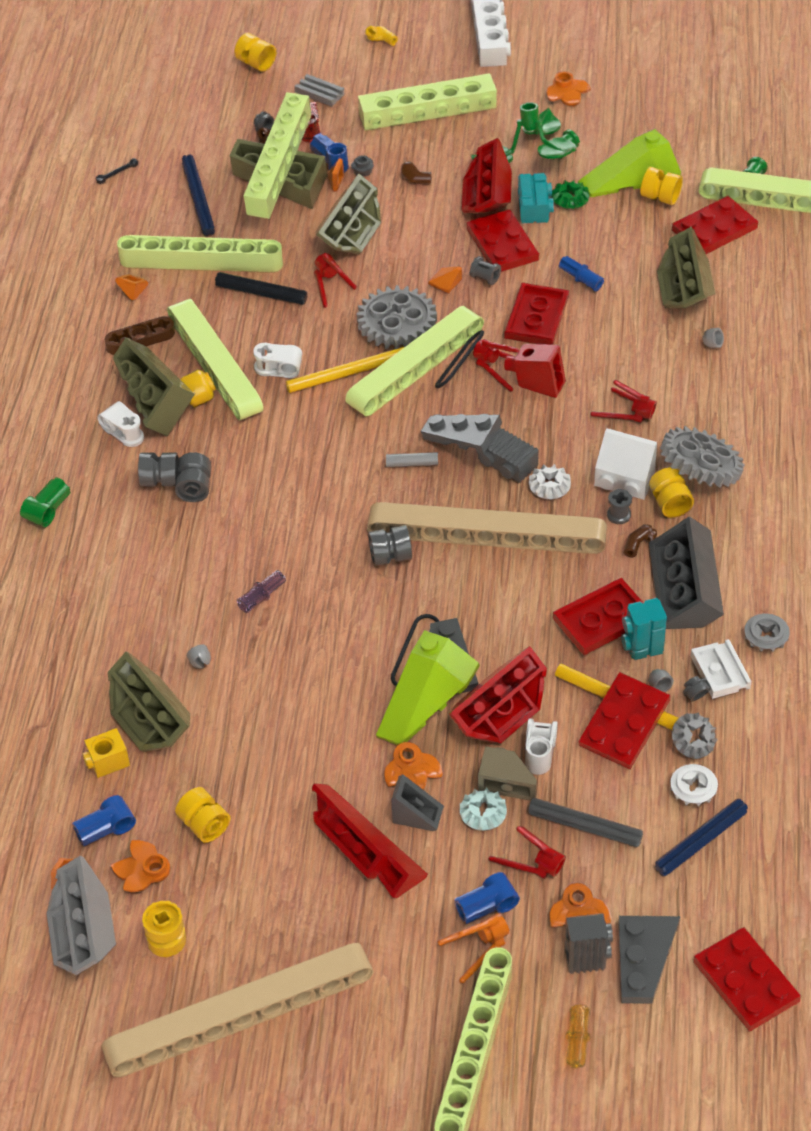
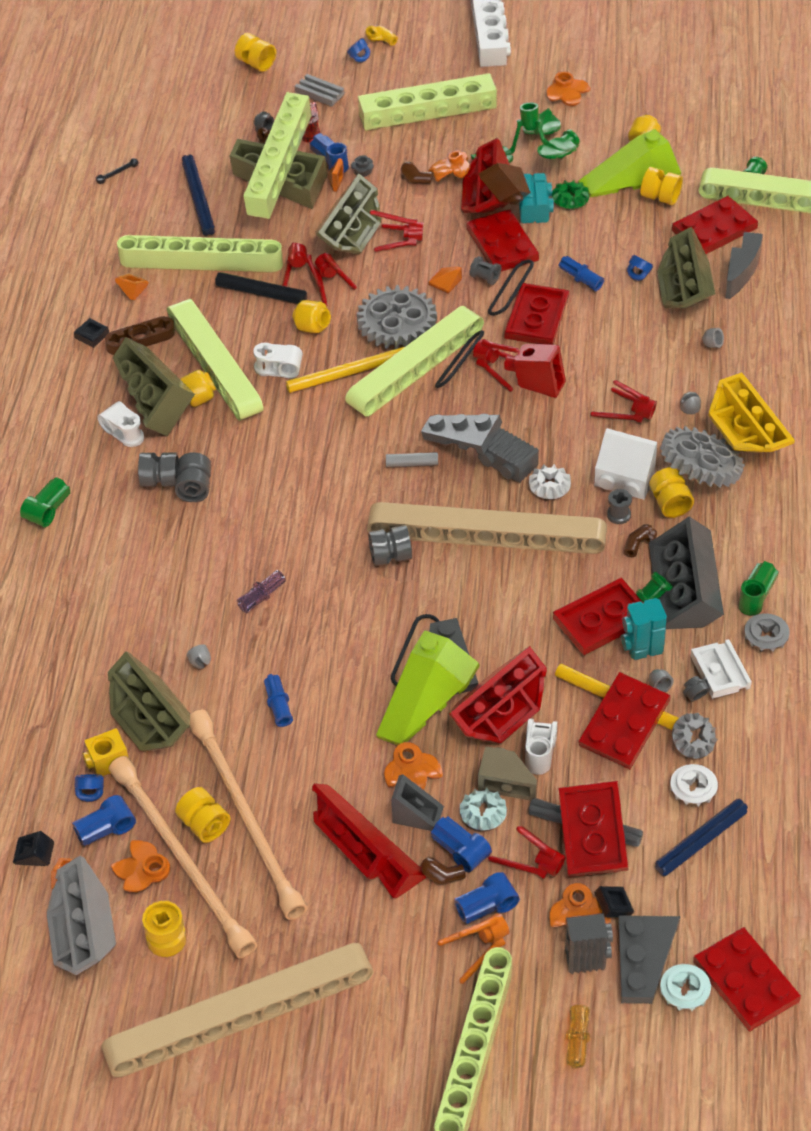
none -> black slope [13,831,54,866]
none -> black tile [74,318,109,348]
none -> blue tile [74,774,104,802]
none -> light nougat hose [109,756,257,958]
none -> light nougat hose [189,710,308,920]
none -> blue axle [264,674,293,727]
none -> red plant [282,242,322,287]
none -> yellow head [293,300,331,333]
none -> blue tile [347,38,370,62]
none -> red plant [370,210,423,251]
none -> reddish brown arm [421,857,466,885]
none -> orange plate [429,150,470,181]
none -> blue piece [431,816,492,873]
none -> reddish brown slope [478,163,531,205]
none -> black piece [488,260,534,316]
none -> red plate [558,781,629,878]
none -> black tile [594,886,634,918]
none -> blue tile [627,255,653,281]
none -> yellow head [628,115,661,141]
none -> green bush [636,572,672,602]
none -> light aqua gear [660,964,711,1011]
none -> light grey hinge [680,392,701,414]
none -> yellow wedge [708,372,795,453]
none -> dark grey slope [725,232,763,299]
none -> green piece [738,561,779,616]

